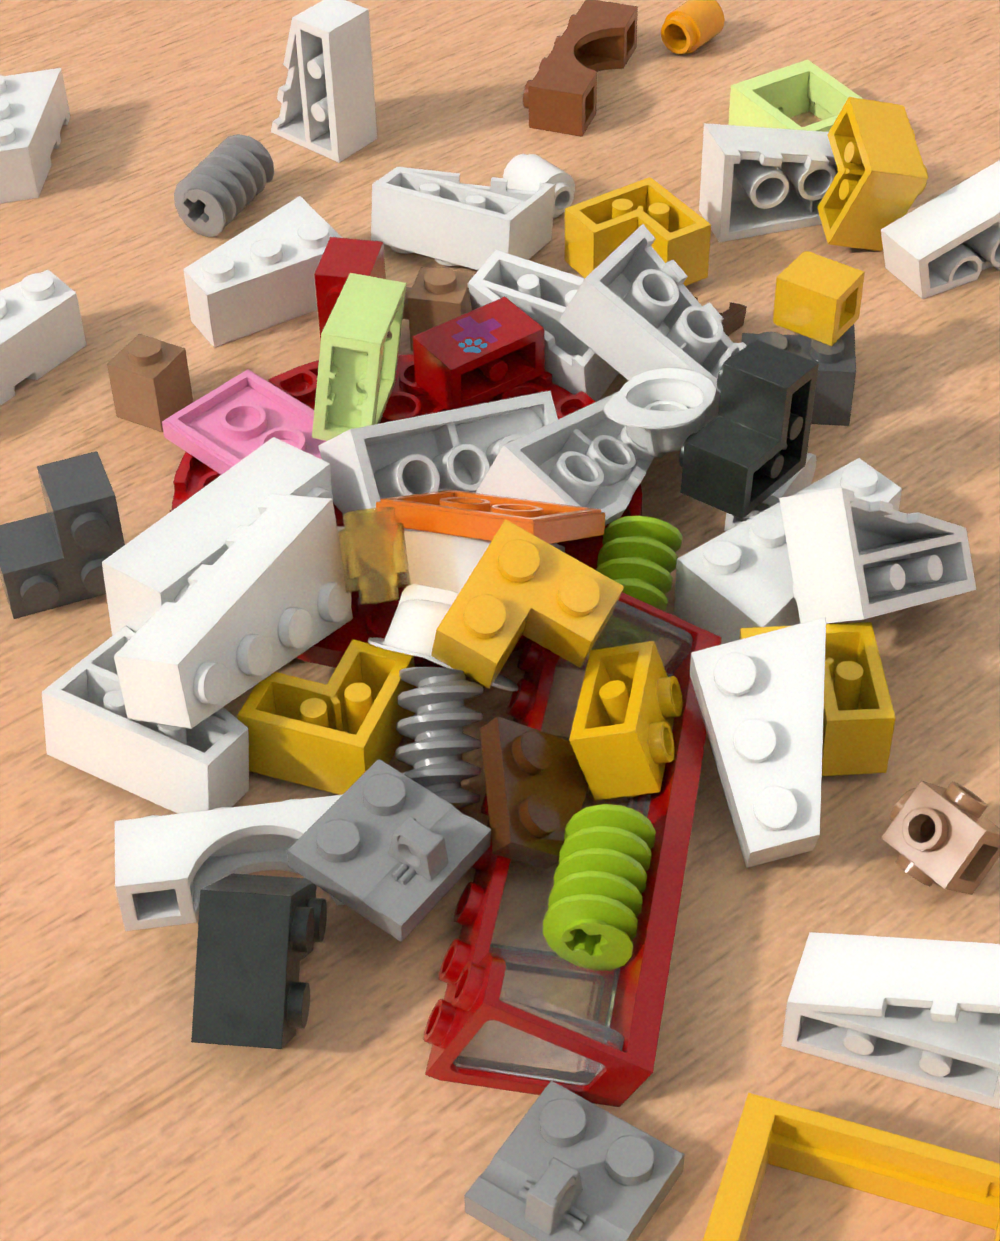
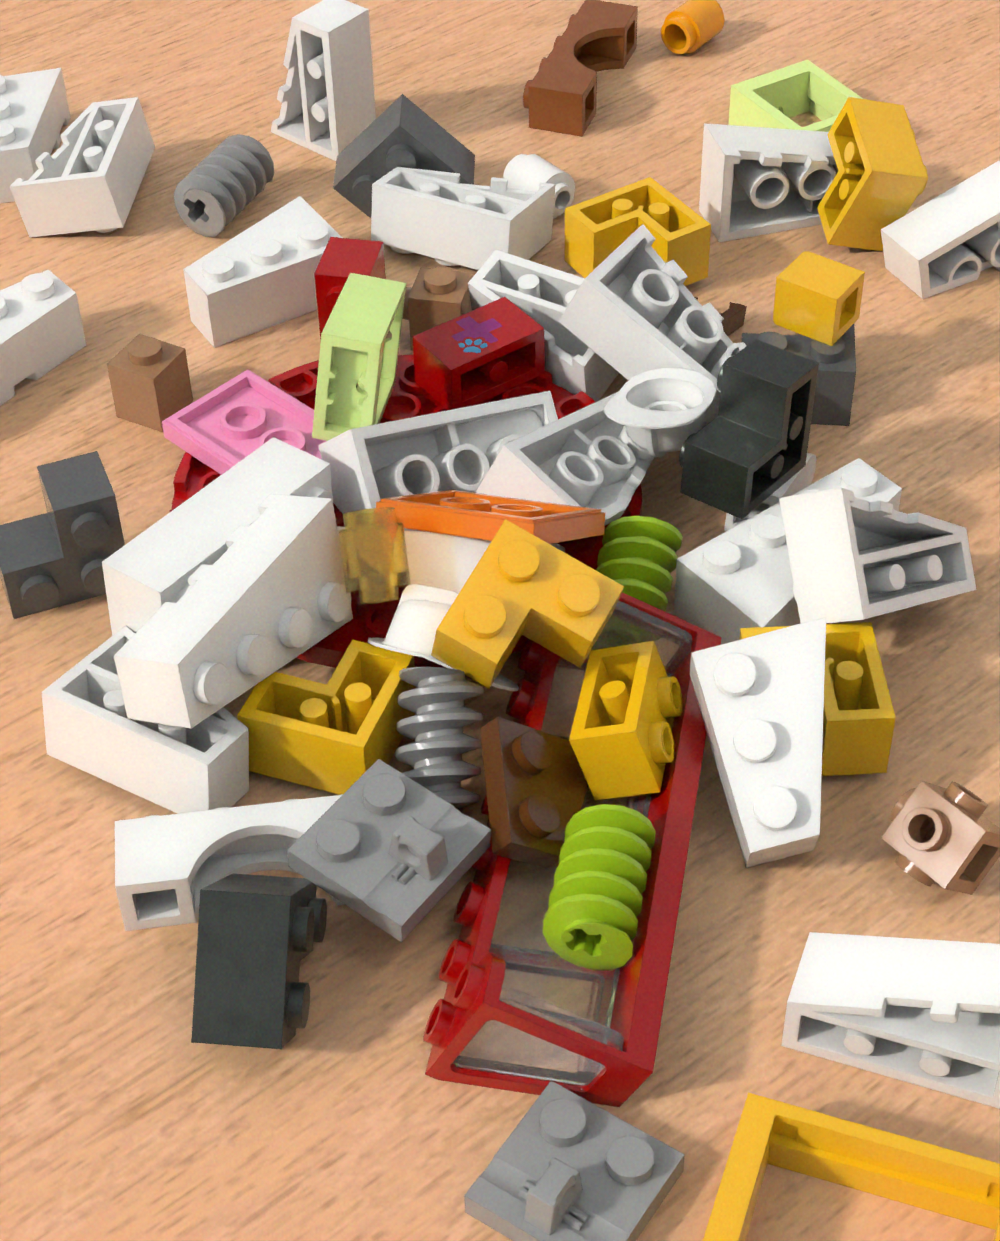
none -> white wedge [9,97,155,238]
none -> dark grey brick [333,94,475,218]

